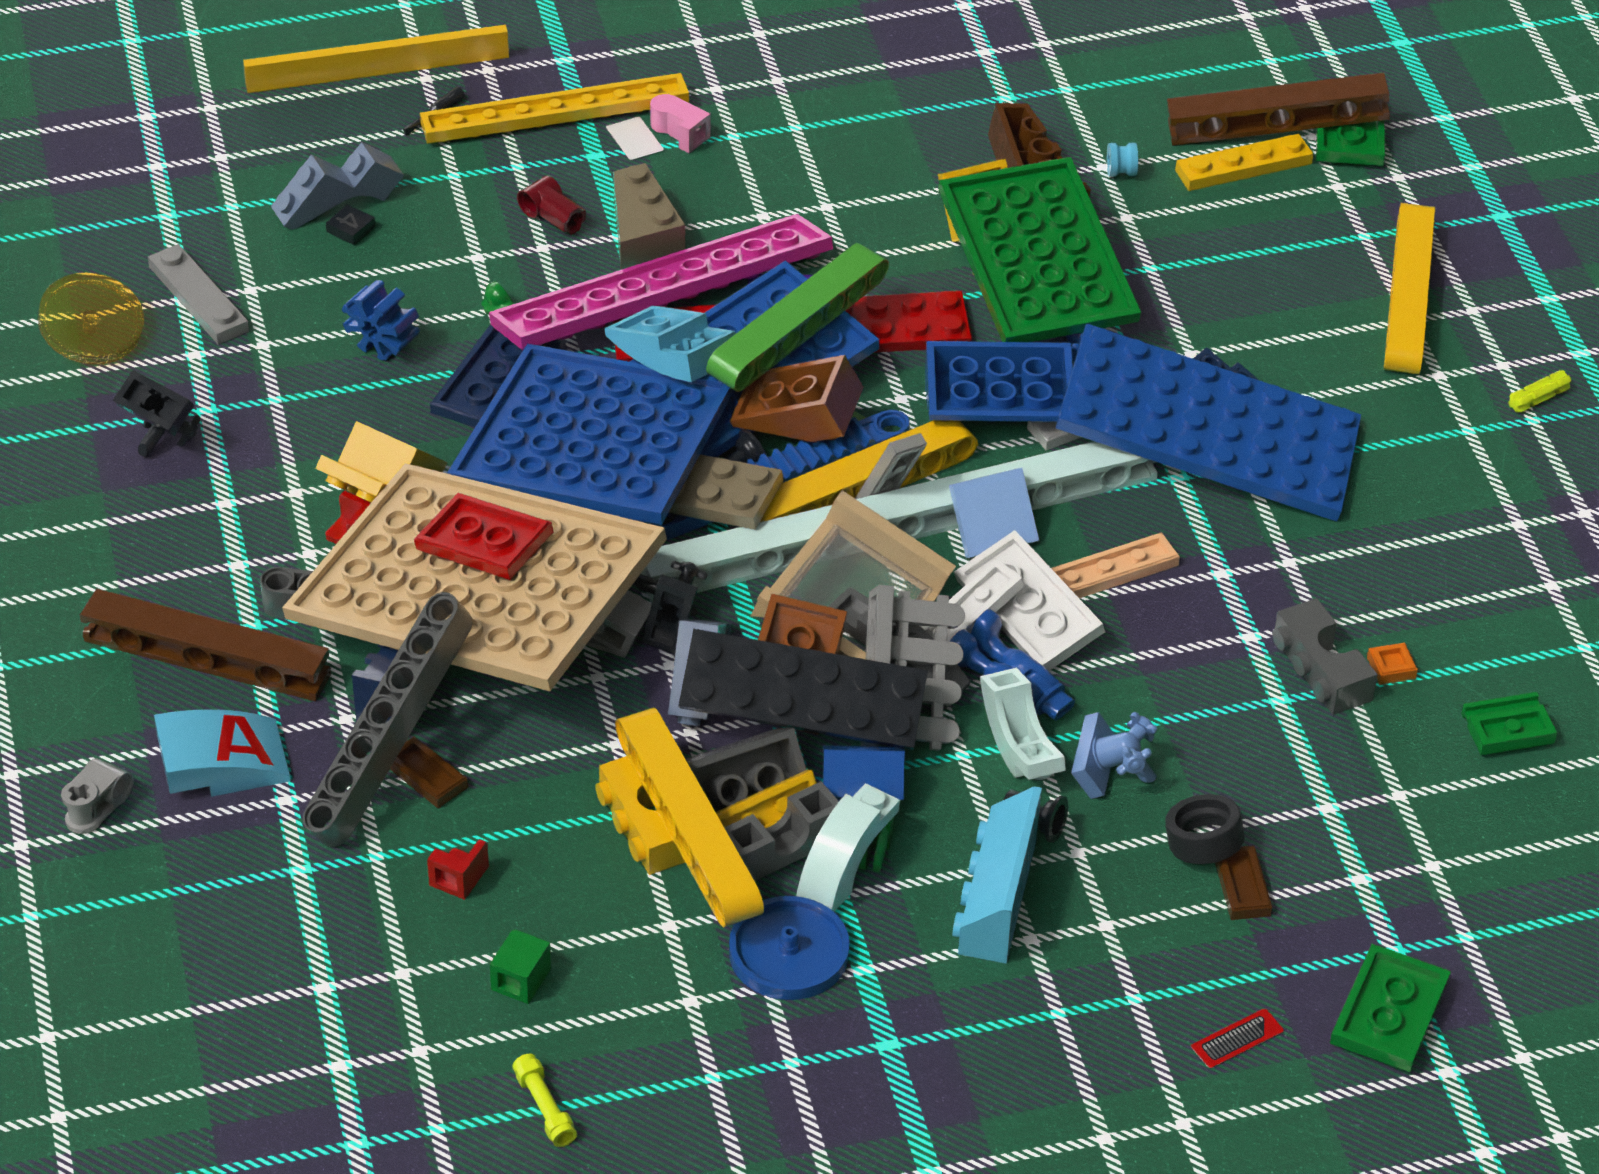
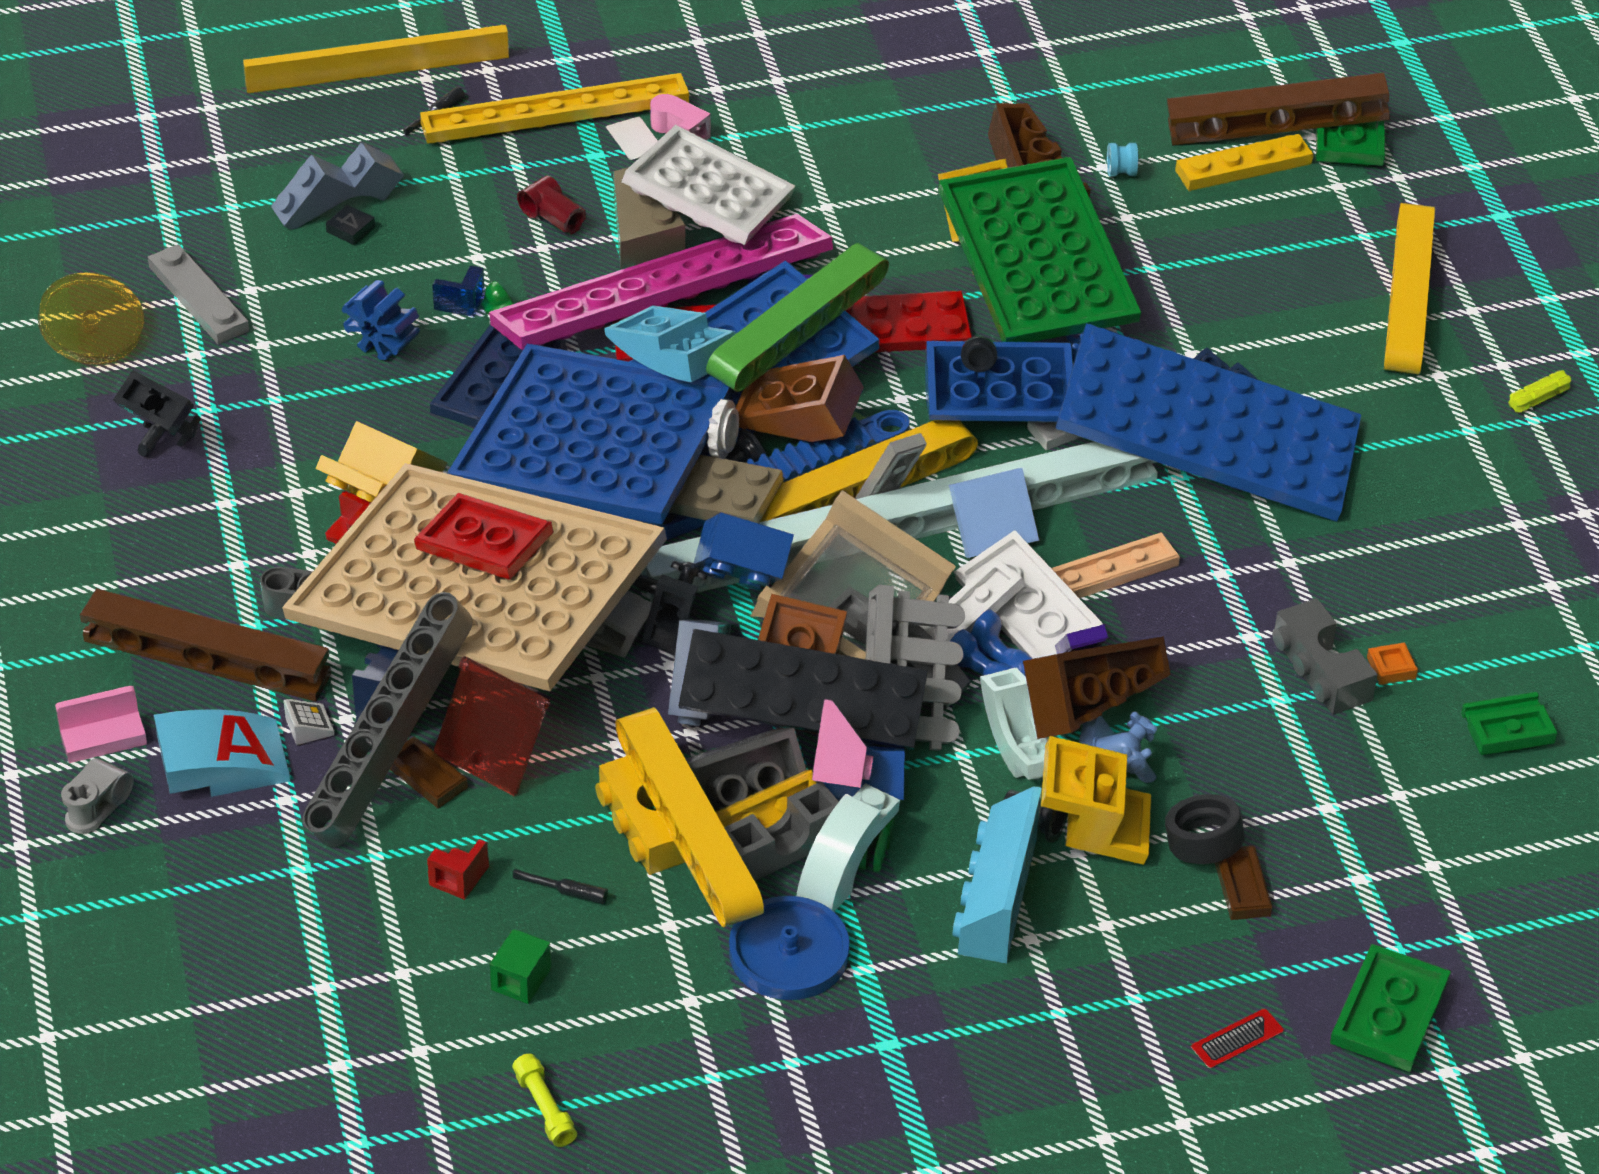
none -> bright pink panel [55,686,147,763]
none -> slope [284,699,334,745]
none -> clear blue panel [432,266,485,317]
none -> clear red container [434,656,550,796]
none -> black piece [513,869,608,905]
none -> white plate [622,125,795,245]
none -> blue brick [694,513,794,590]
none -> white gear [707,399,739,459]
none -> bright pink slope [812,699,873,788]
none -> black plate [961,336,997,372]
none -> reddish brown wedge [1023,636,1171,739]
none -> yellow bracket [1041,736,1151,865]
none -> dark purple tile [1055,624,1108,654]

